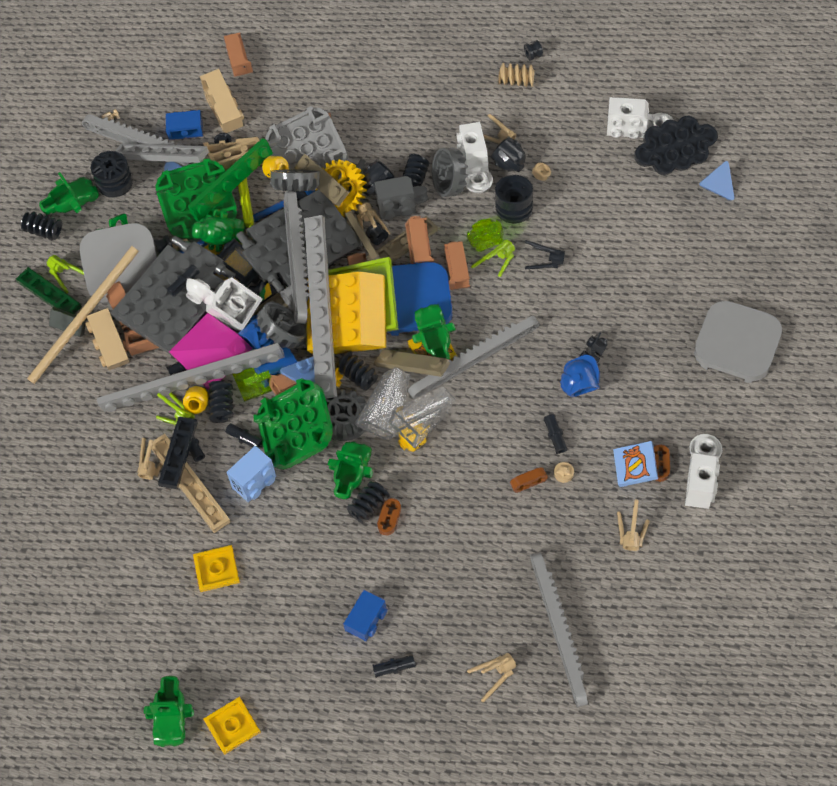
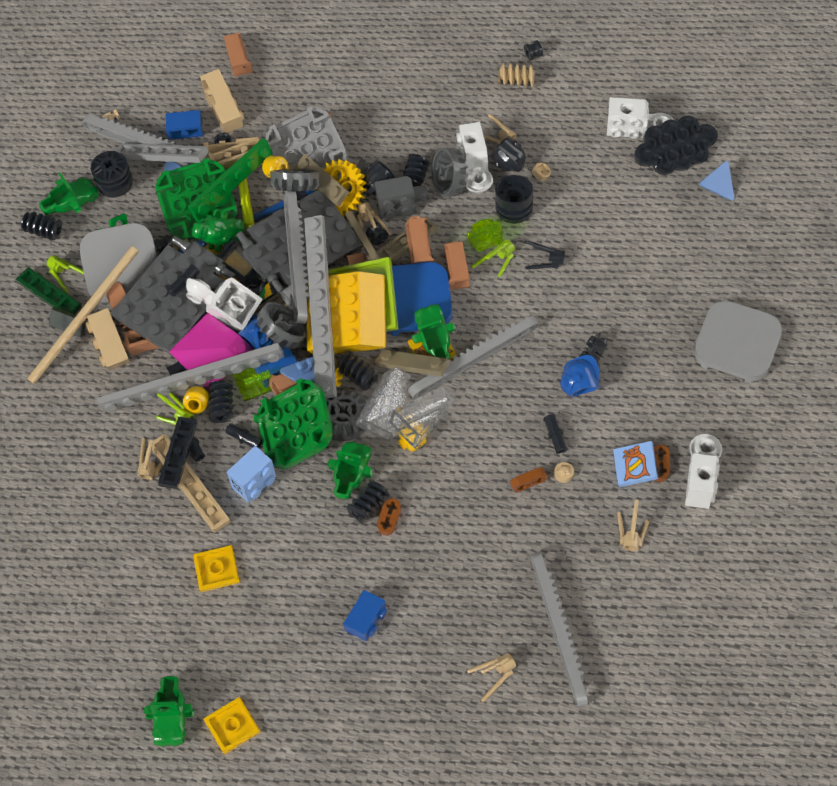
black pin [372,654,416,678] -> none

